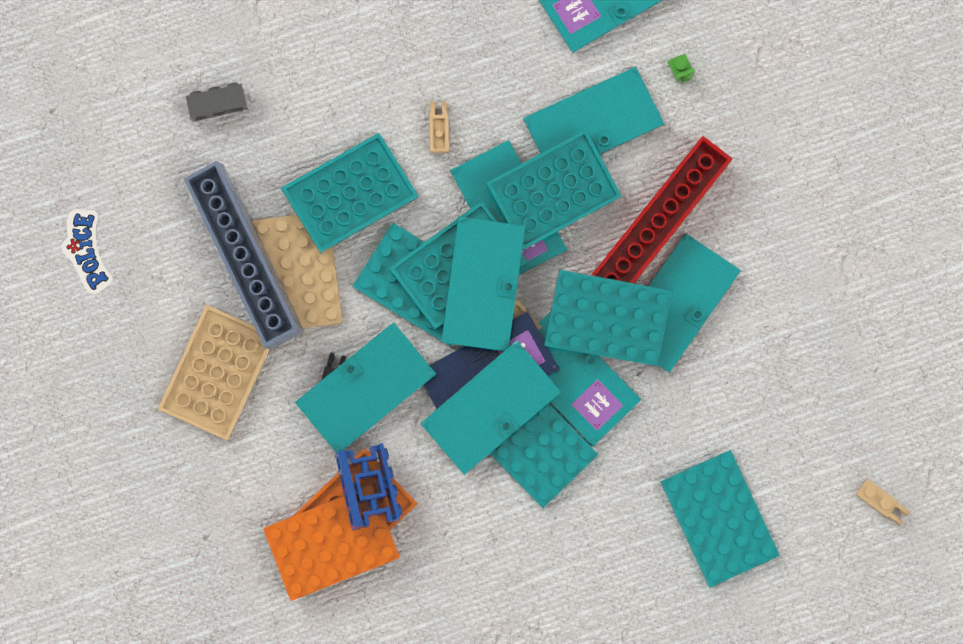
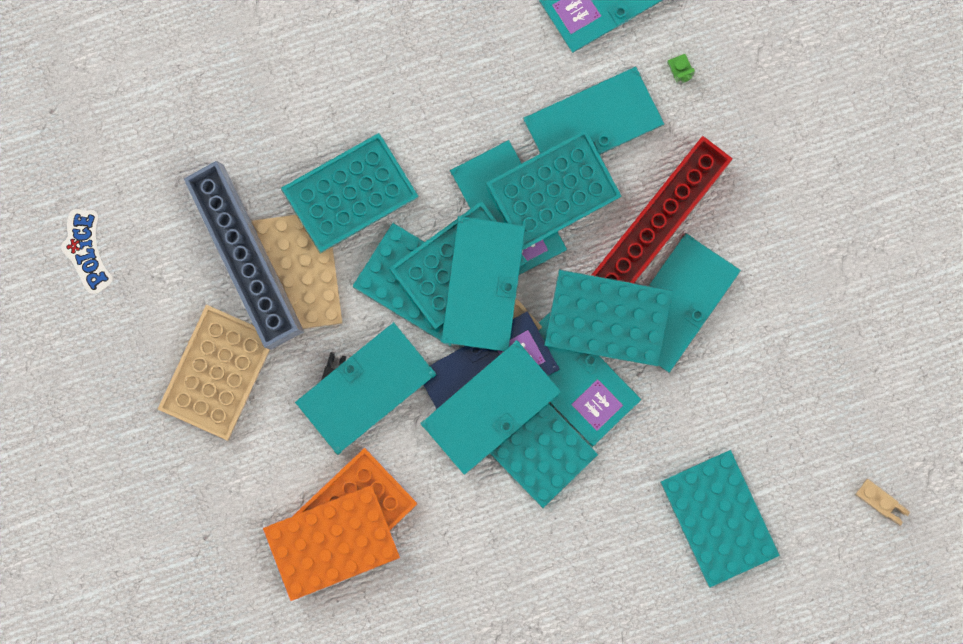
dark grey brick [186,82,248,122] -> none
blue fence [335,443,402,531] -> none
tan hinge [429,101,449,154] -> none

